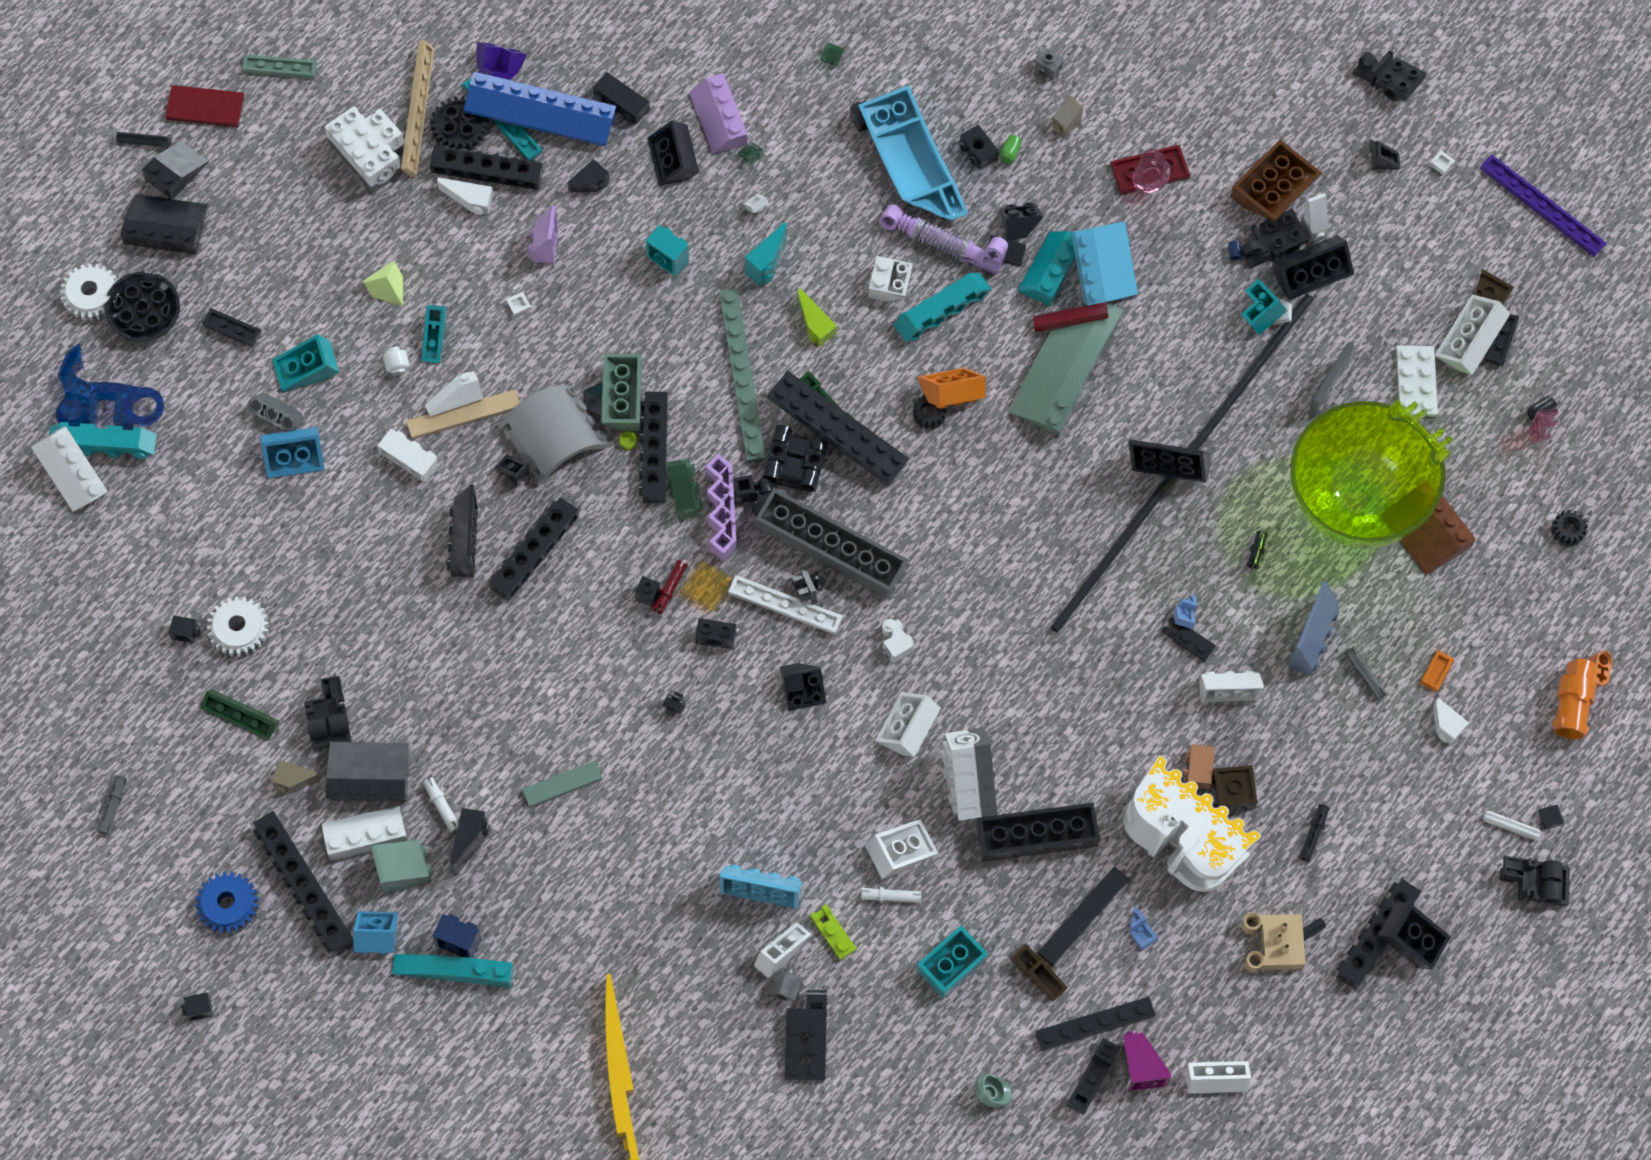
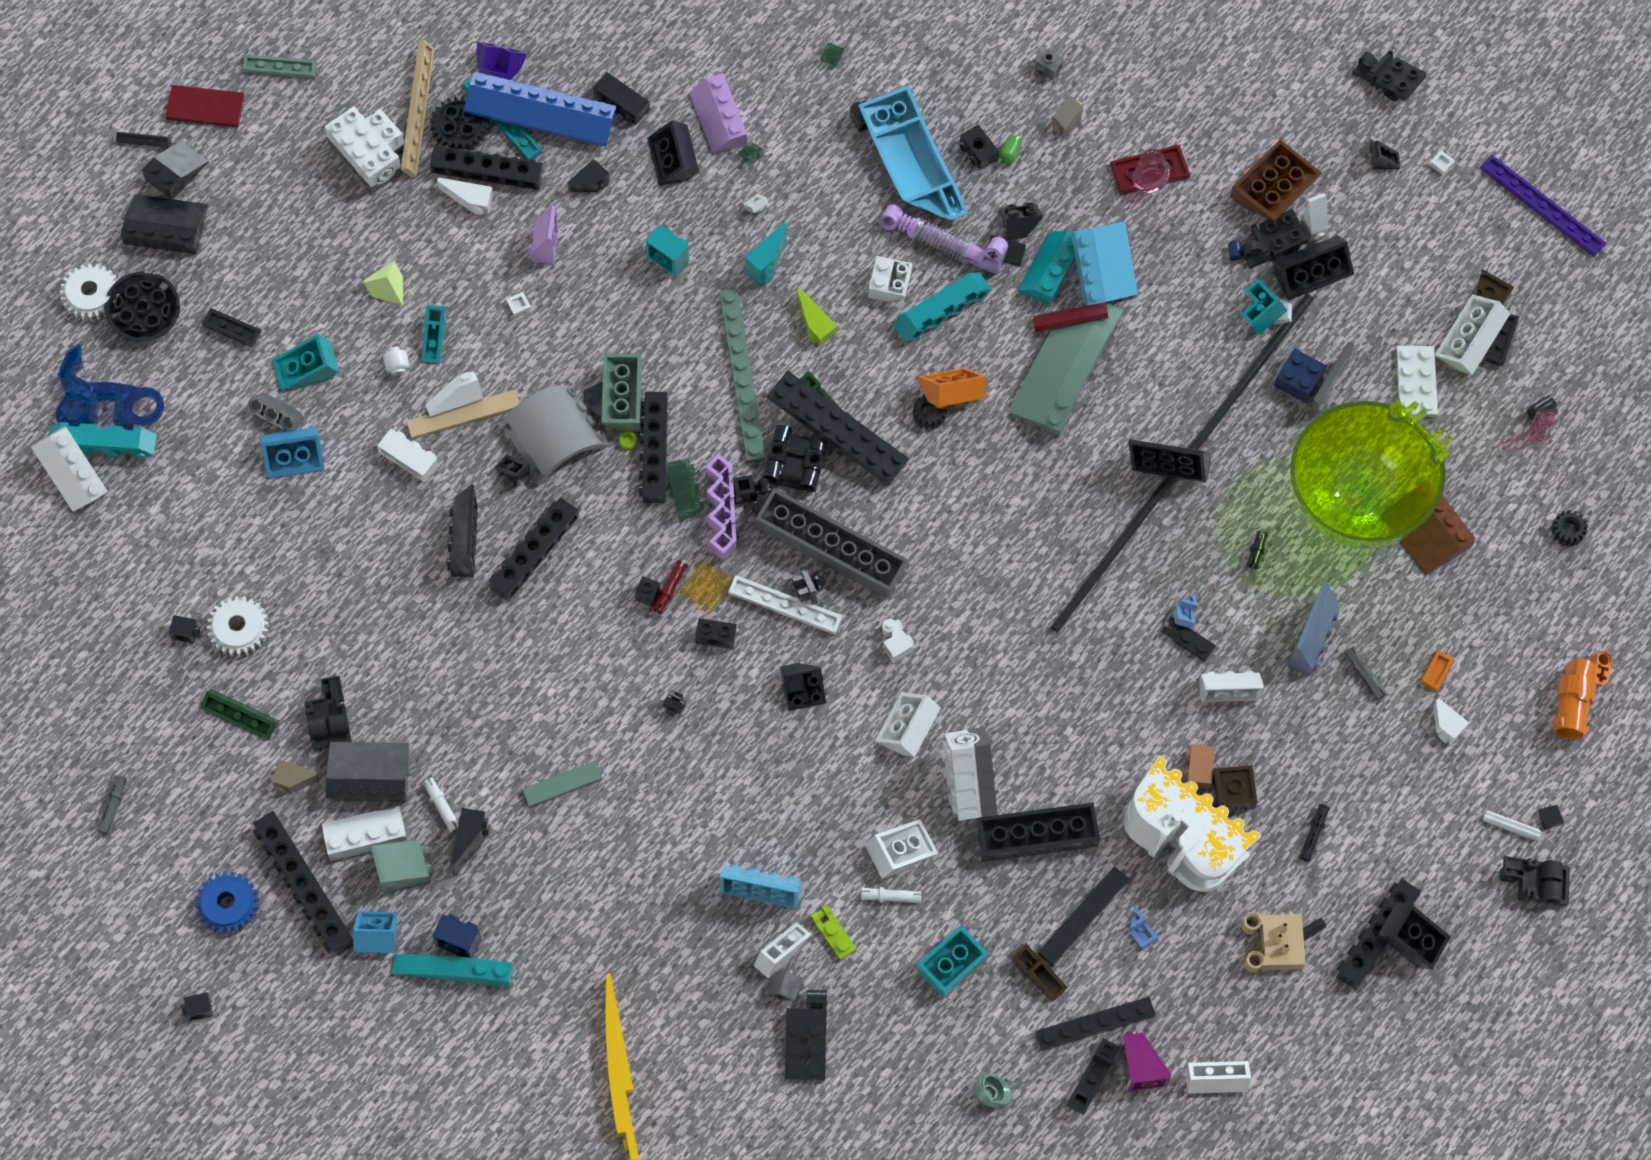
none -> dark blue brick [1274,348,1327,403]

